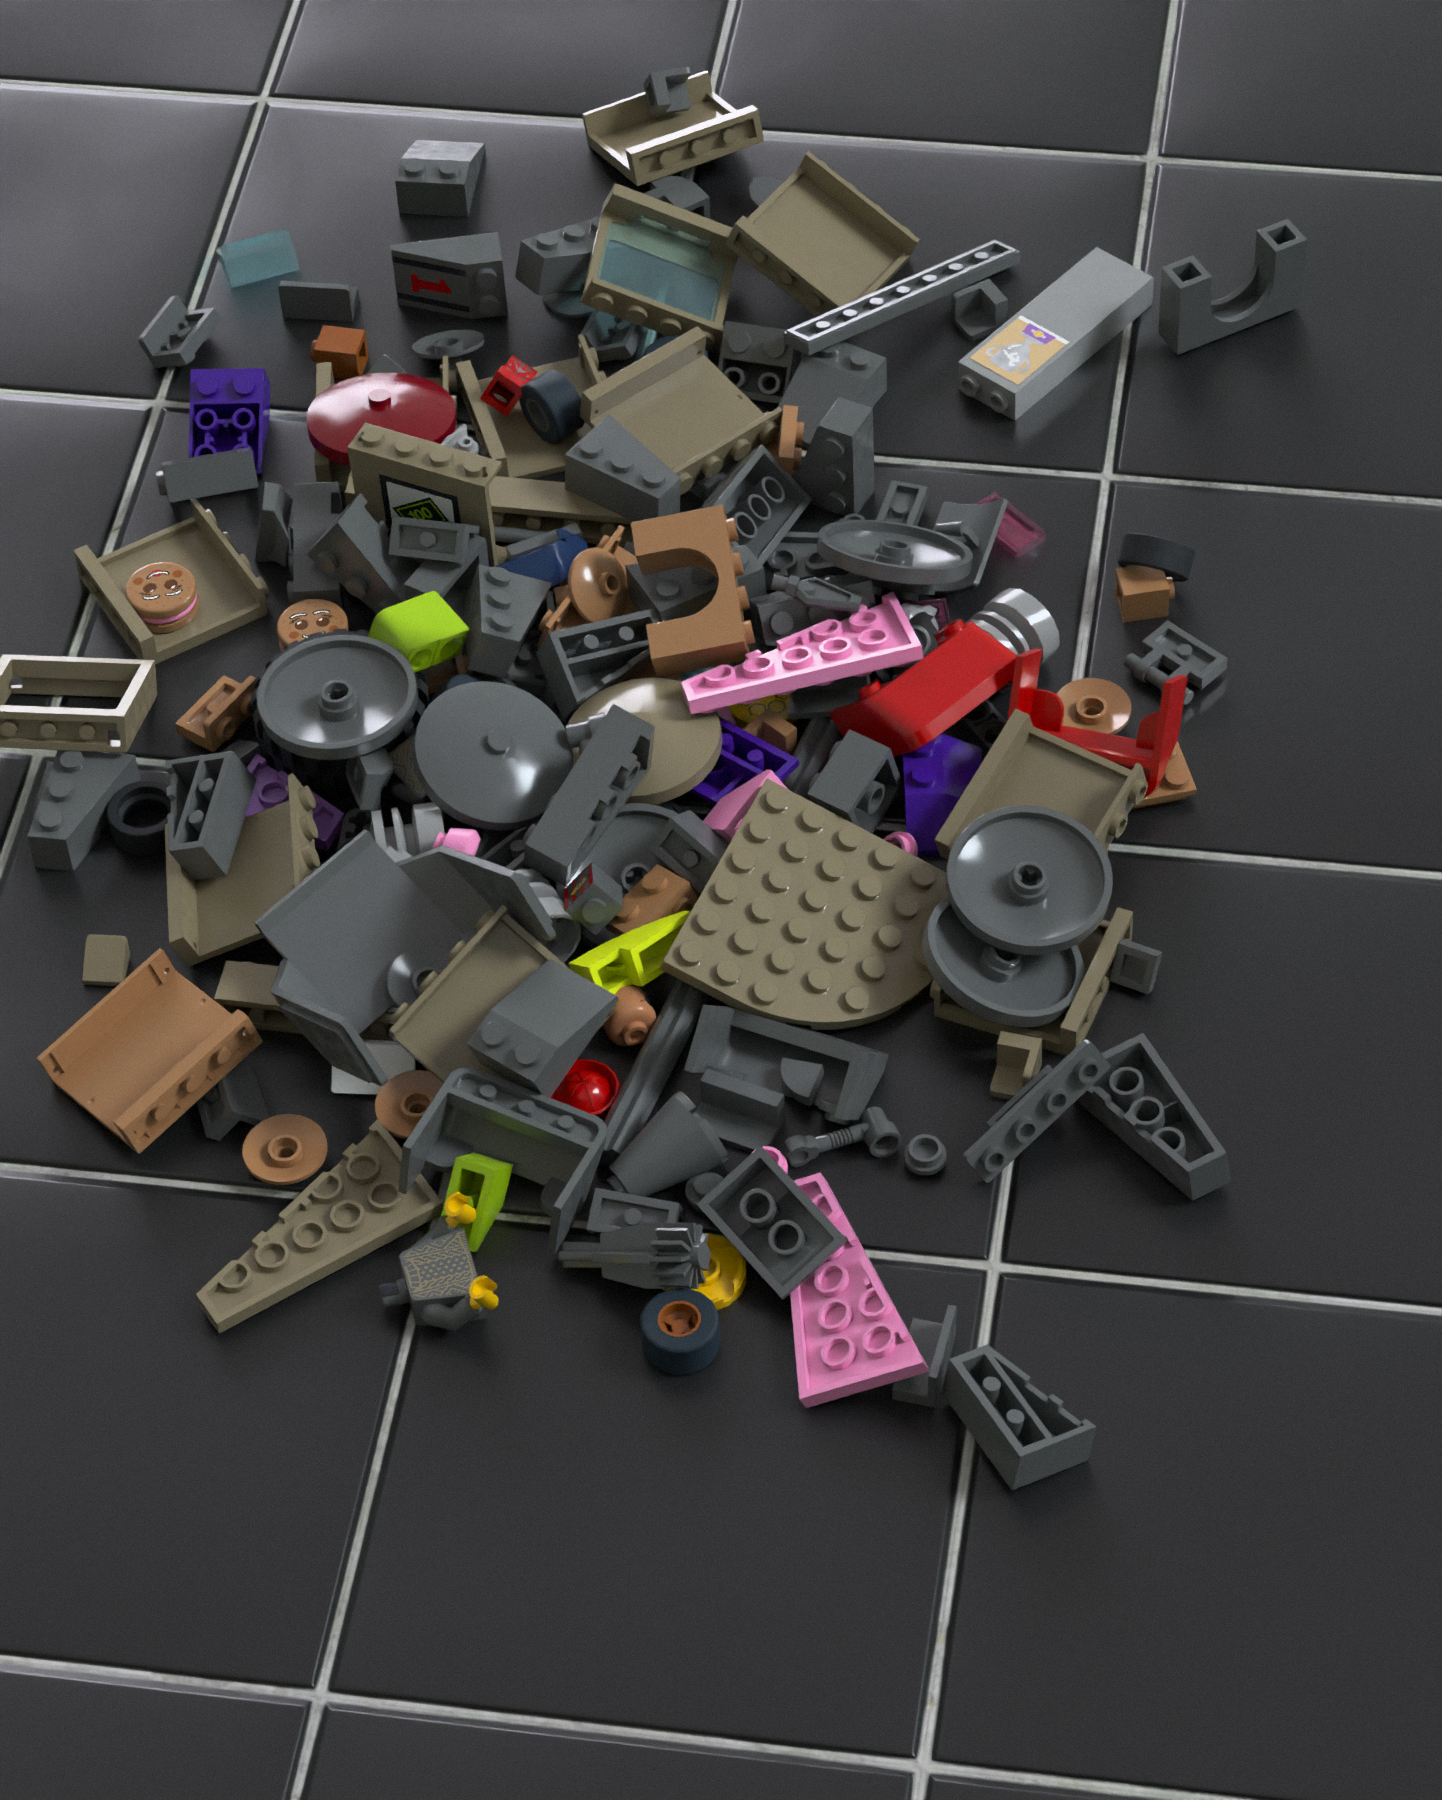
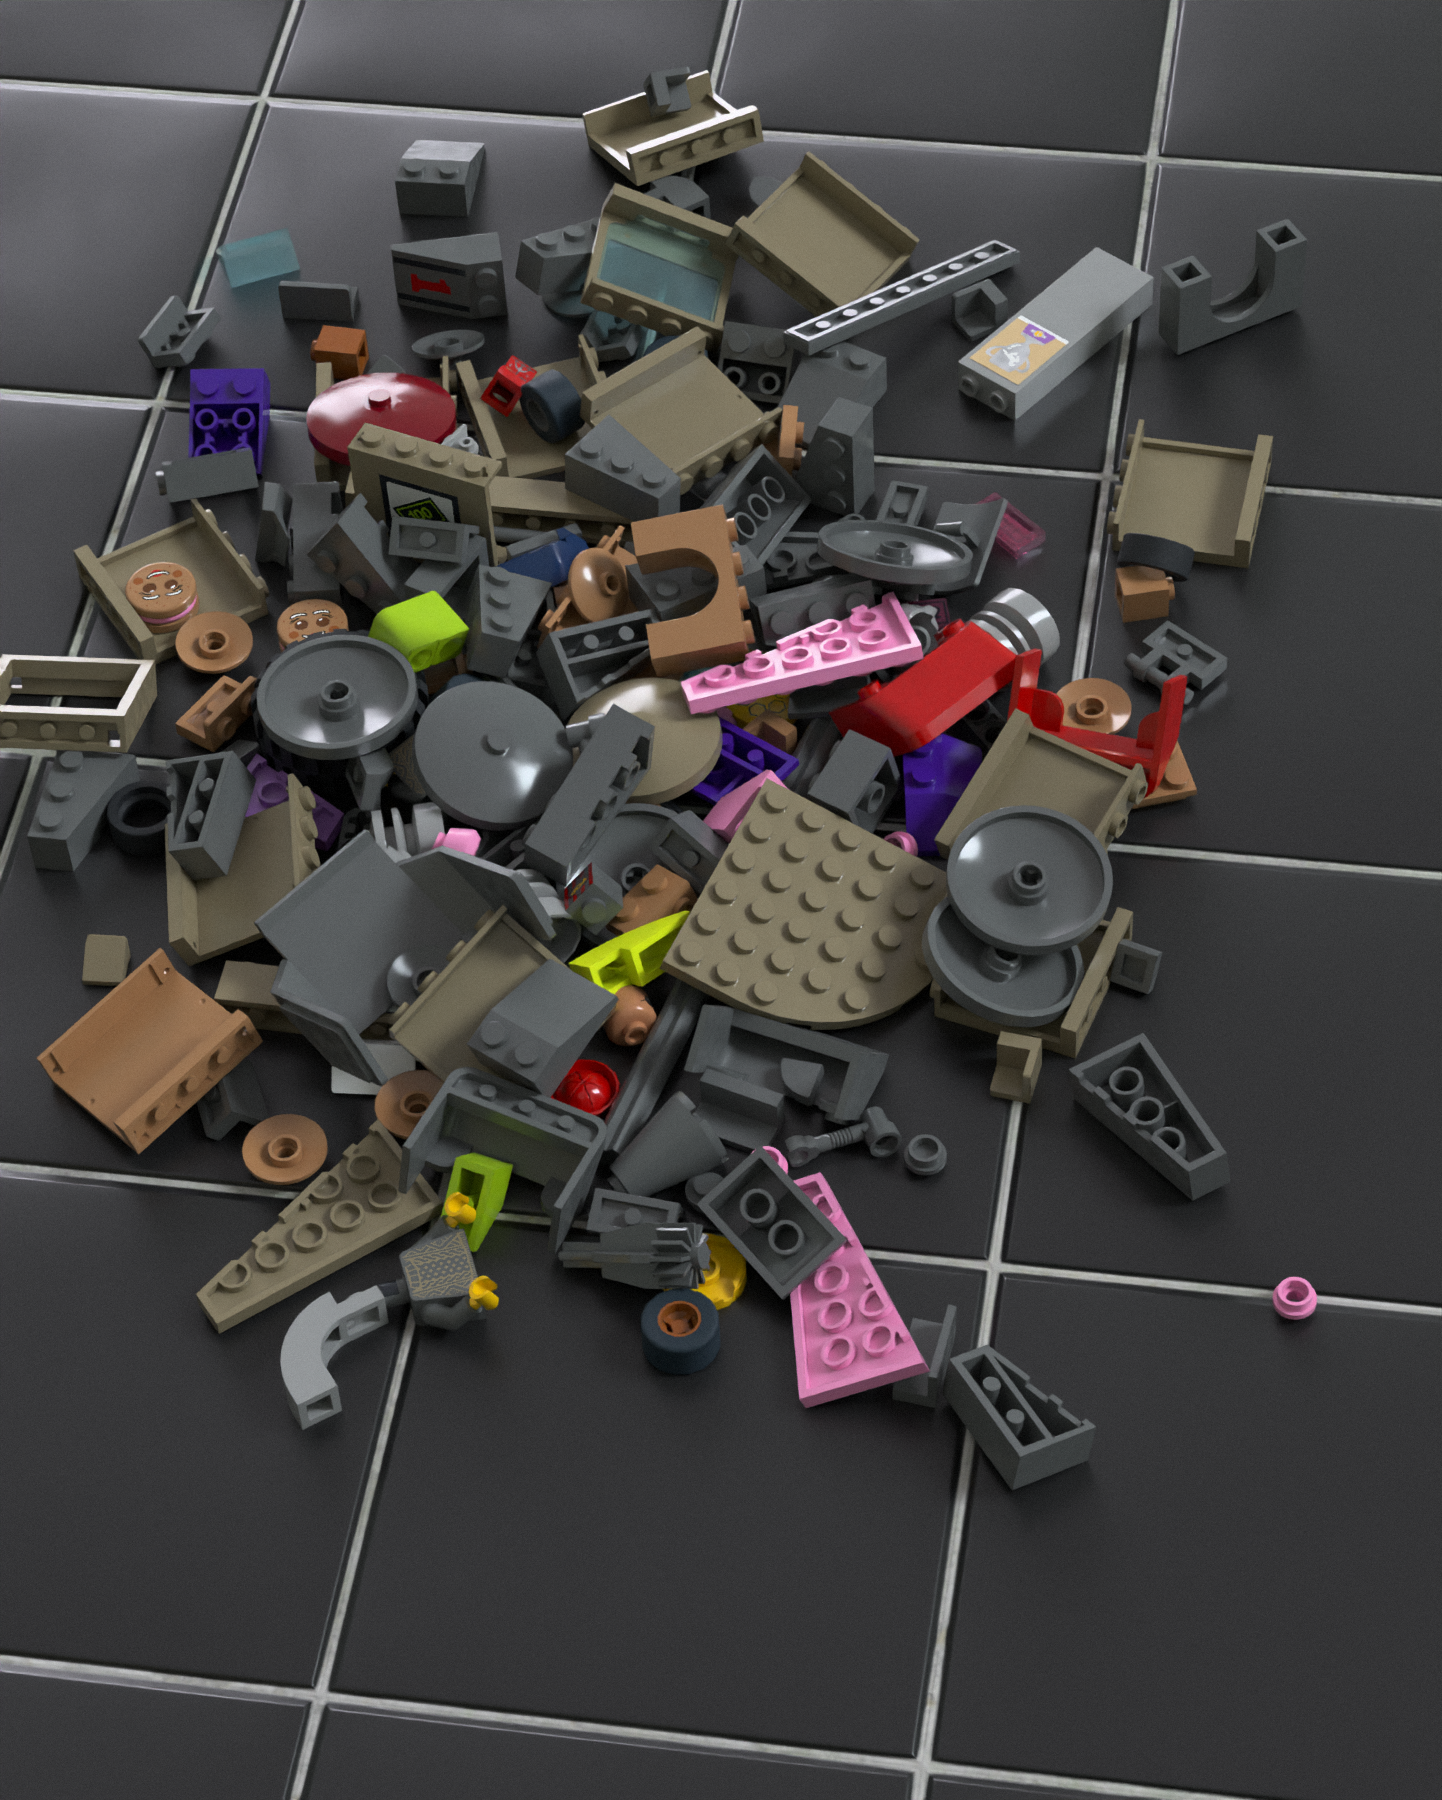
dark grey piece [771,574,863,612] -> none
dark grey bracket [963,1039,1111,1183] -> none
none -> medium nougat dish [175,611,253,674]
none -> light grey arch [280,1285,389,1430]
none -> dark tan panel [1107,419,1273,568]
none -> bright pink plate [1272,1277,1317,1320]

